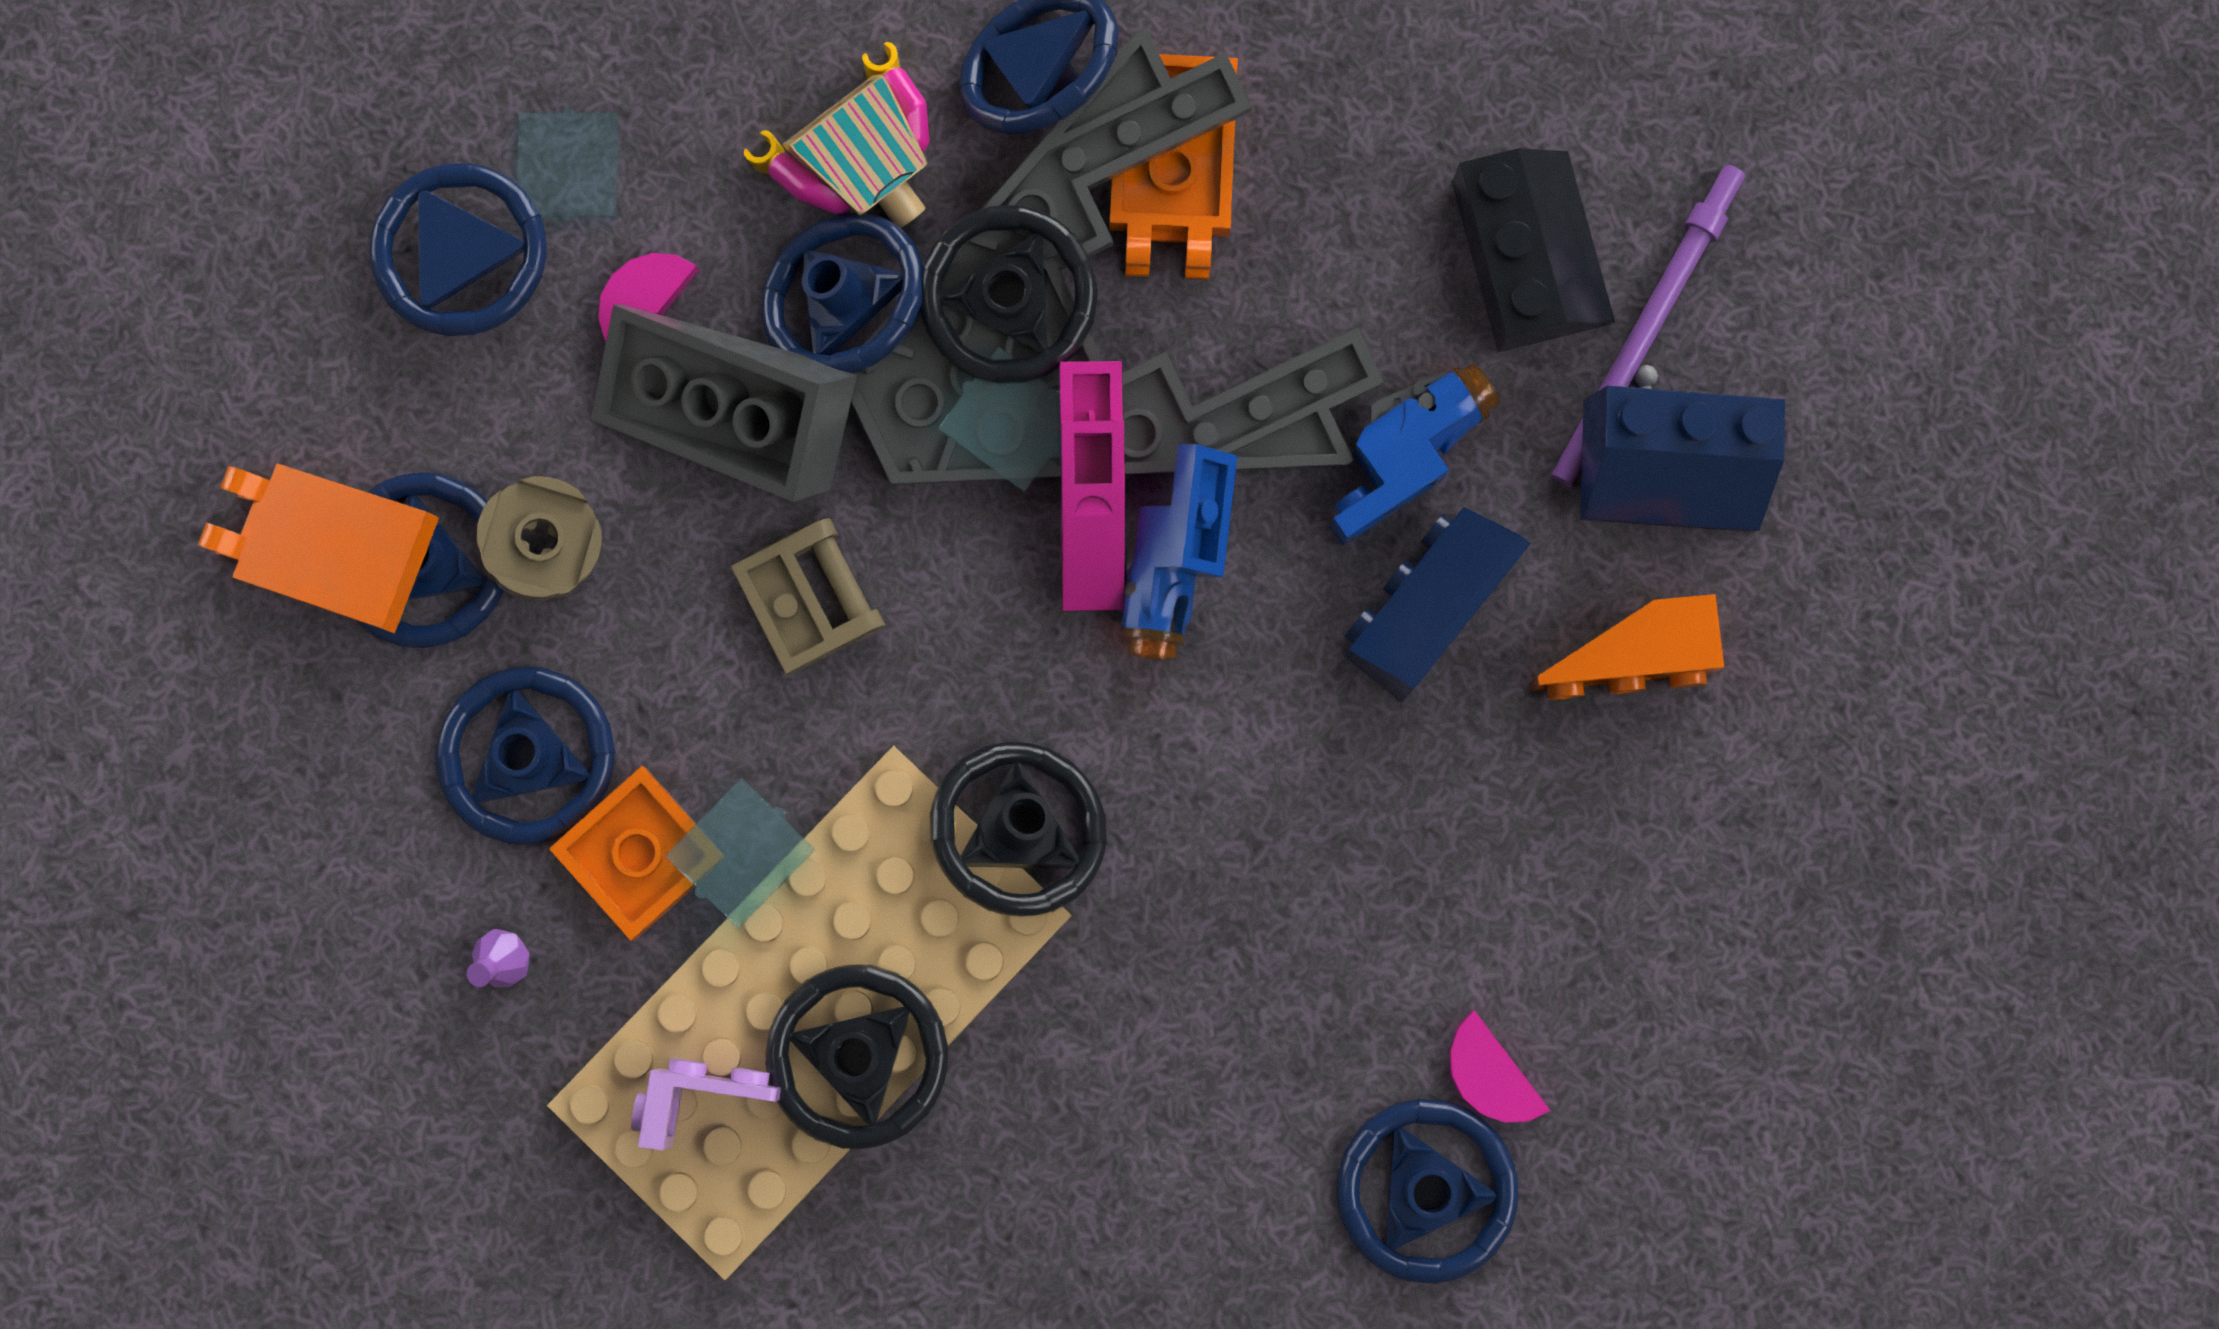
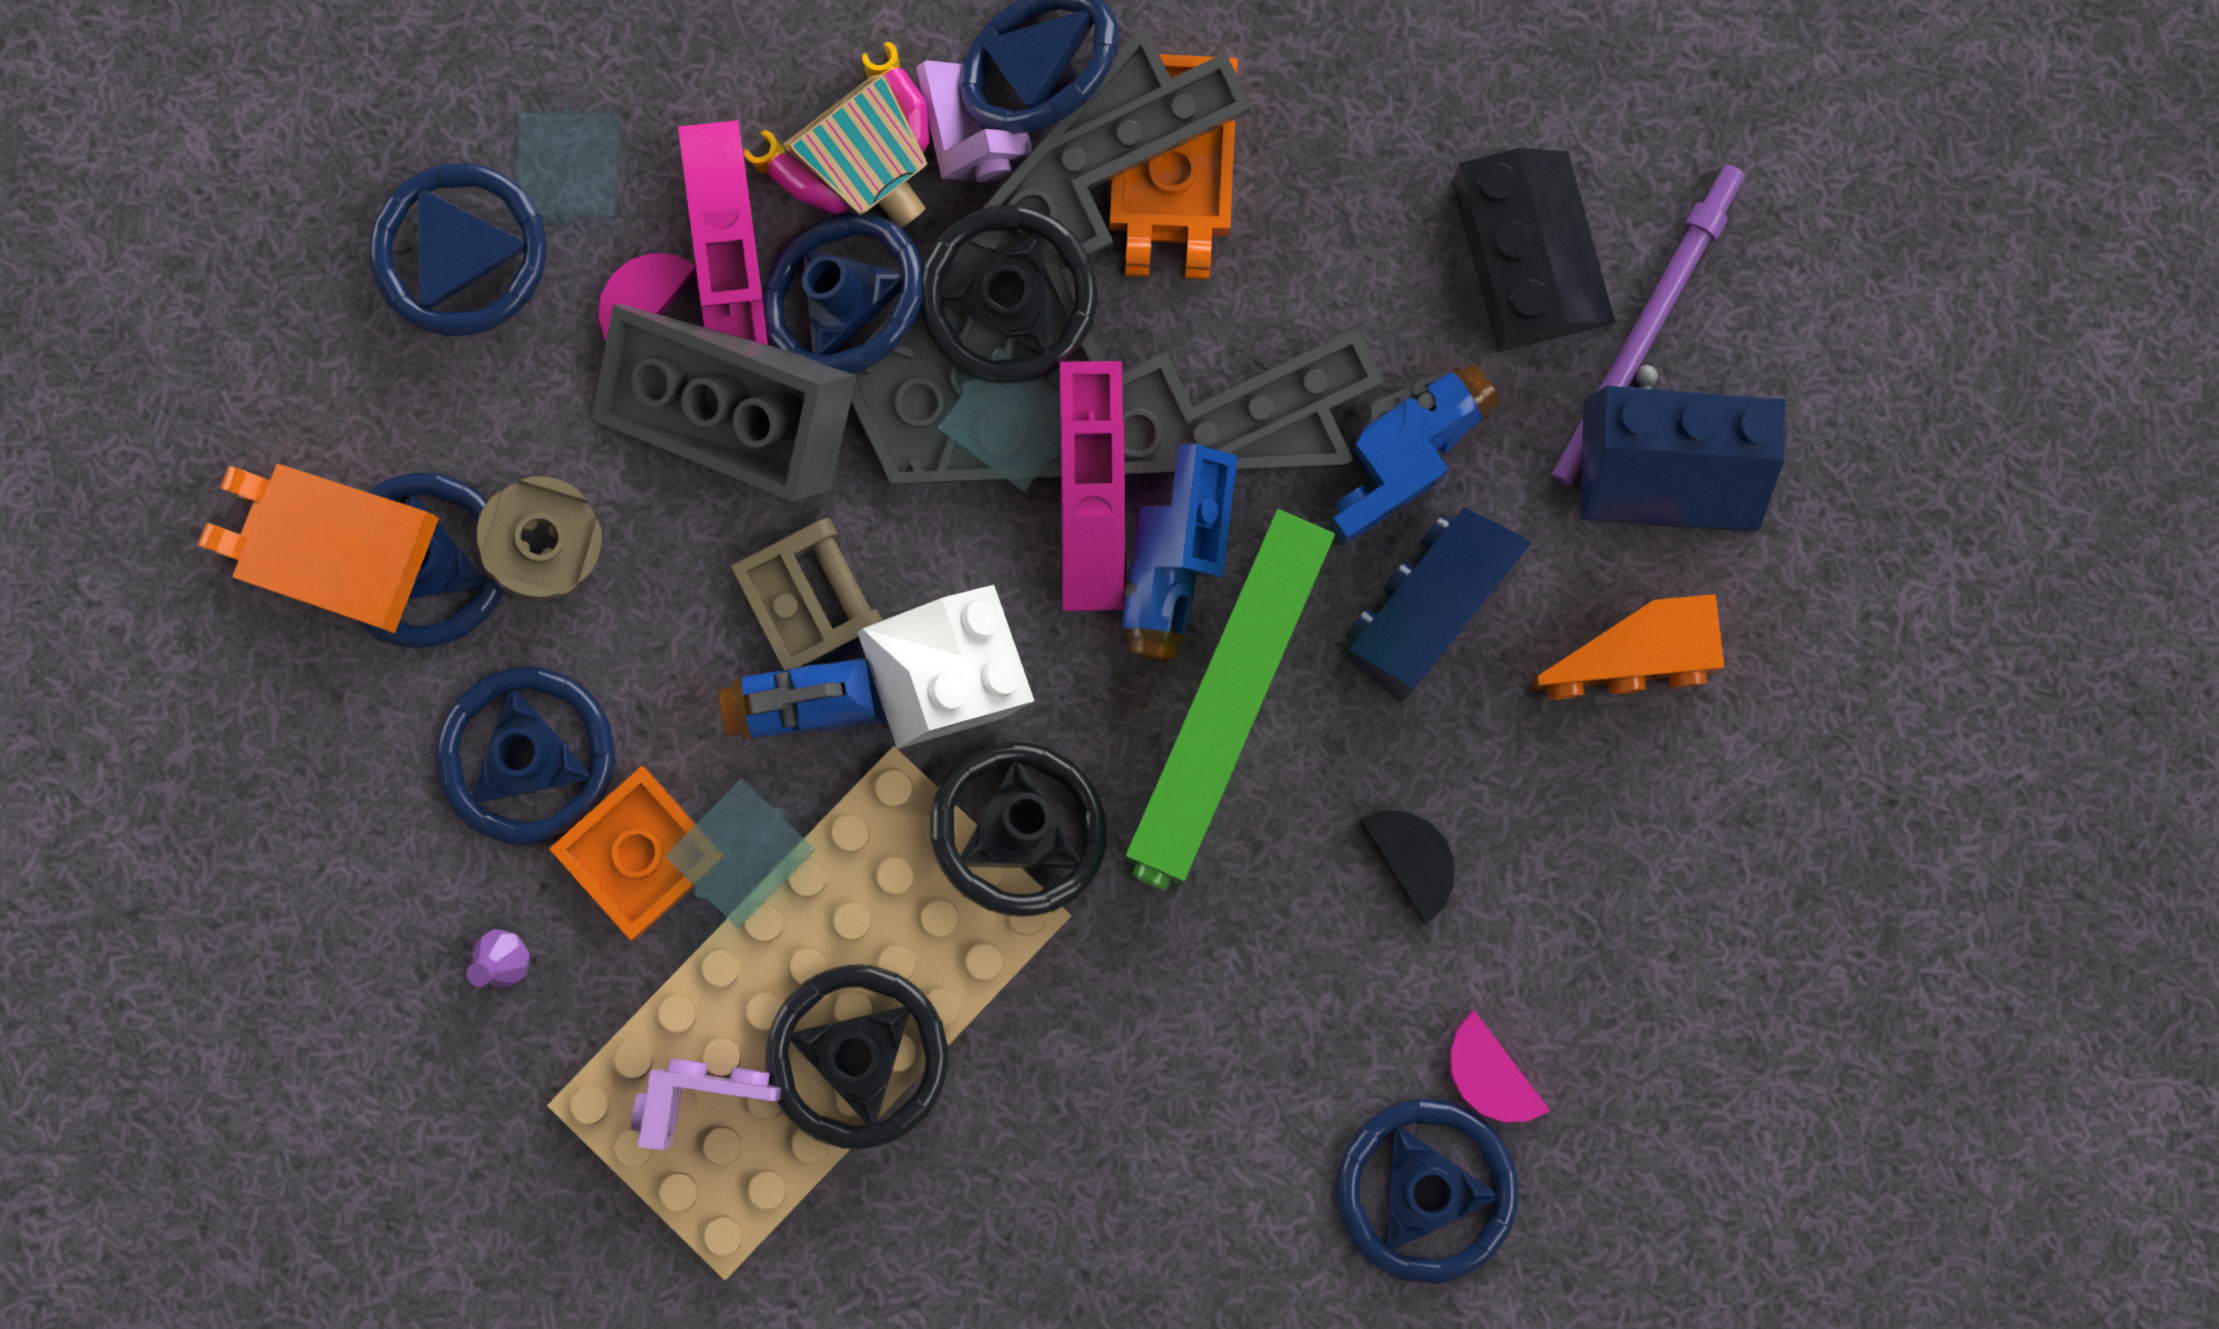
none -> dark pink slope [678,120,768,345]
none -> blue plate [719,657,888,740]
none -> white slope [857,585,1034,749]
none -> lavender bracket [916,60,1032,183]
none -> bright green brick [1125,509,1336,891]
none -> black tile [1359,810,1454,925]

